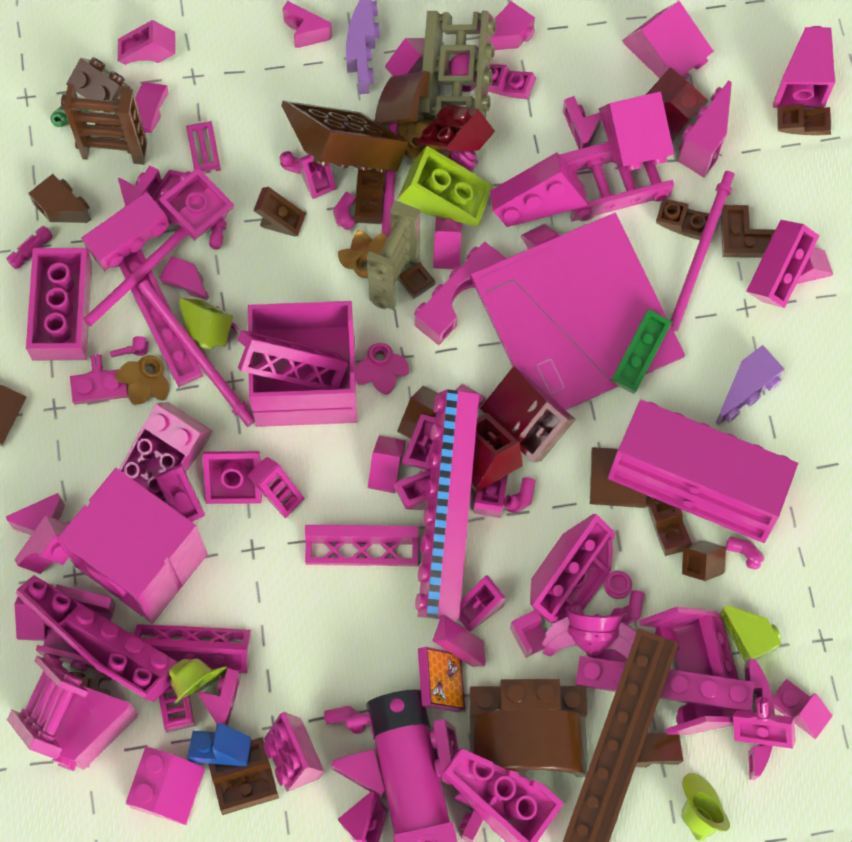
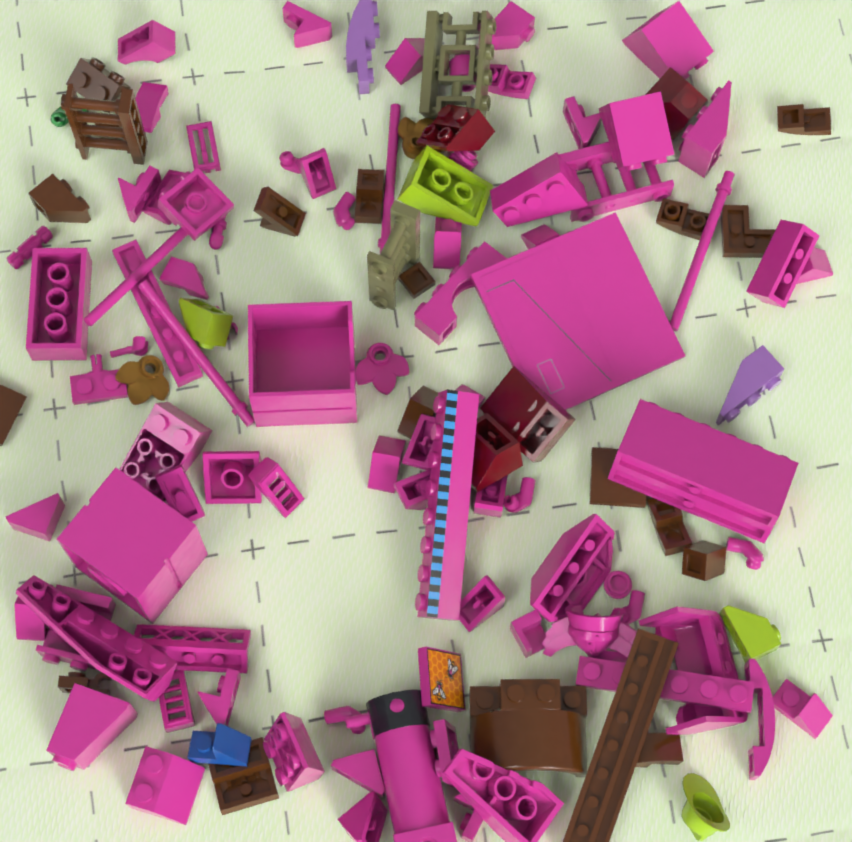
dark pink fence [7,655,88,760] -> none
dark pink arch [14,515,69,574] -> none
dark pink brick [81,192,170,272] -> none
lime piece [169,658,228,703] -> none
dark pink fence [238,330,349,390] -> none
reddish brown slope [281,100,408,173] -> none
dark pink fence [305,525,418,566] -> none
pearl gold plate [338,230,388,278] -> none
reddish brown slope [374,71,430,126] -> none
dark pink slope [432,615,486,667] -> none
green plate [610,309,672,394] -> none
dark pink plate [733,697,796,749] -> none
dark pink slope [773,26,835,108] -> none

